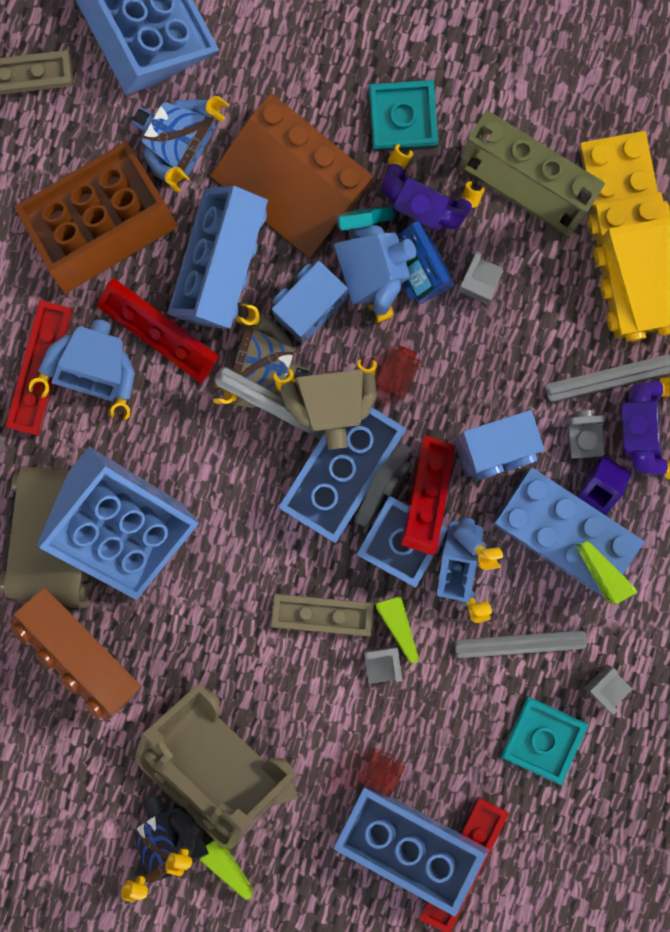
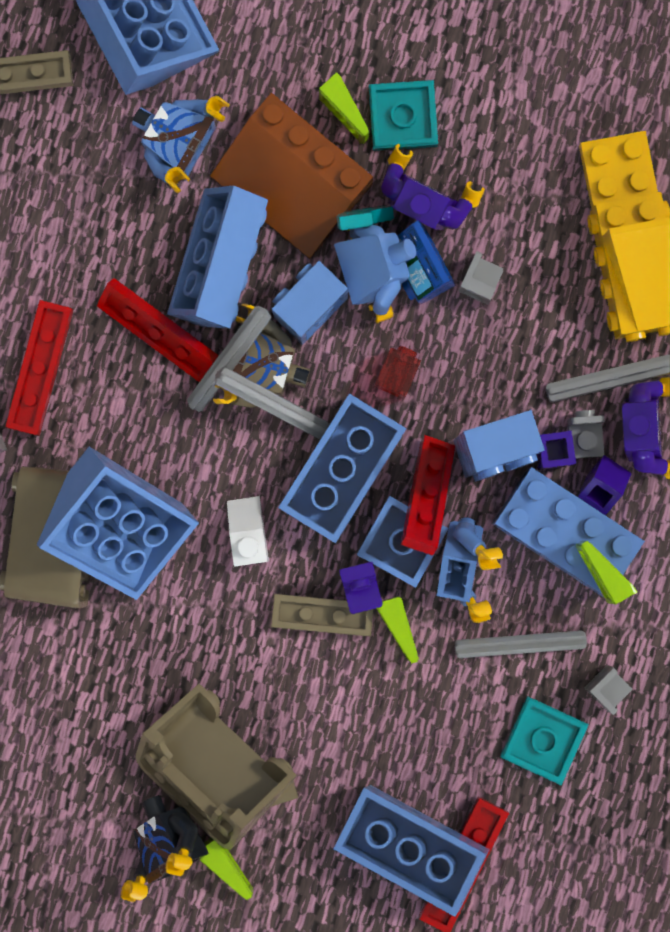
dark orange slope [10,587,142,722] -> none
dark orange slope [14,140,178,294] -> none
medium blue torso [29,320,135,421] -> none
dark tan torso [273,360,377,450] -> none
dark grey wing [355,443,413,528] -> none
clear red brick [359,746,405,798] -> none
light grey panel [364,645,403,684] -> none
olive window [459,109,606,237] -> none
none -> light grey axle [187,306,271,412]
none -> white slope [227,496,269,567]
none -> lime slope [319,73,369,144]
none -> dark purple slope [339,562,383,614]
none -> dark purple brick [536,430,576,470]

